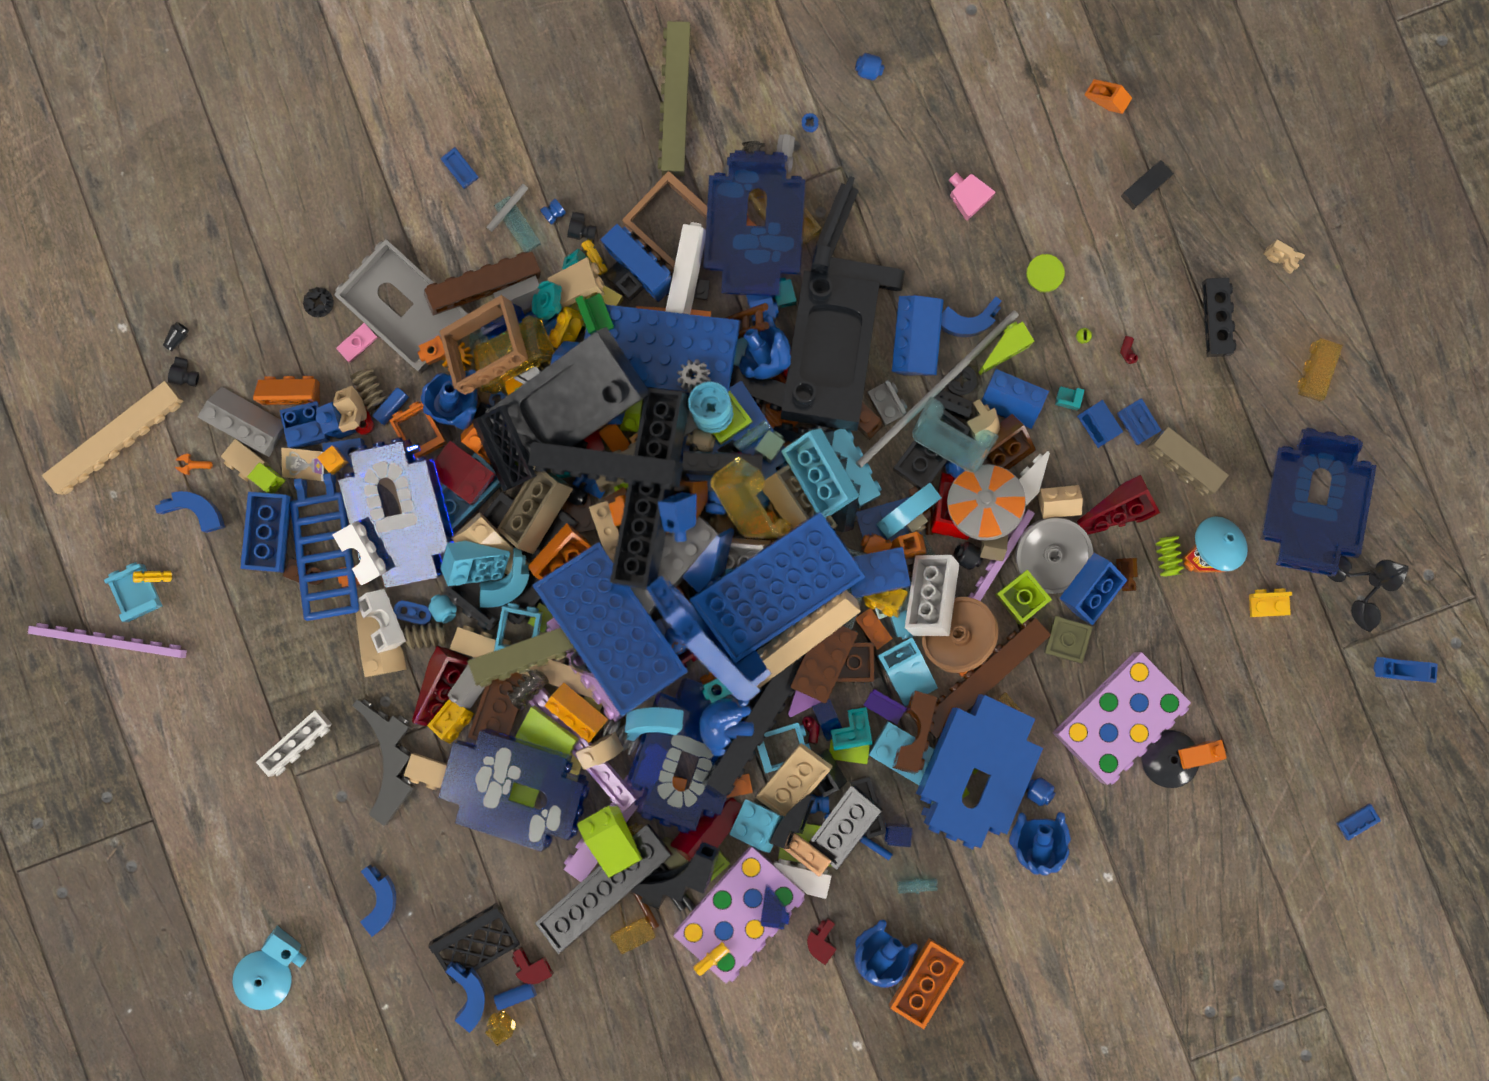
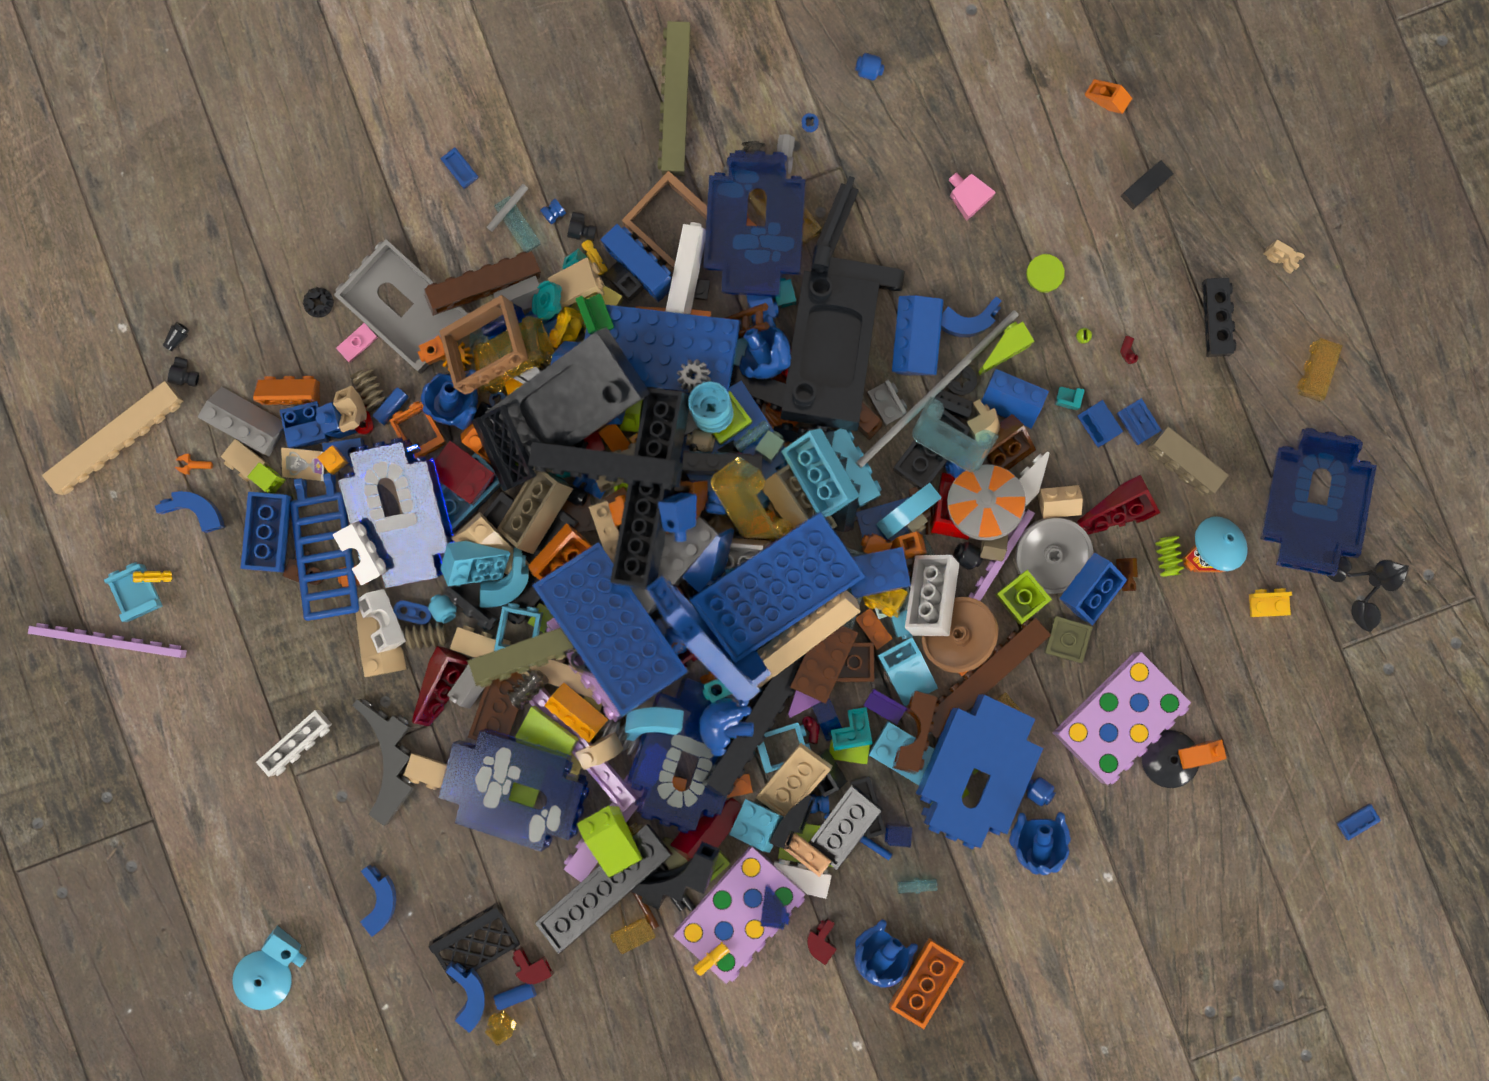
yellow bracket [427,699,474,744] -> none
blue arch [1374,657,1438,683] -> none

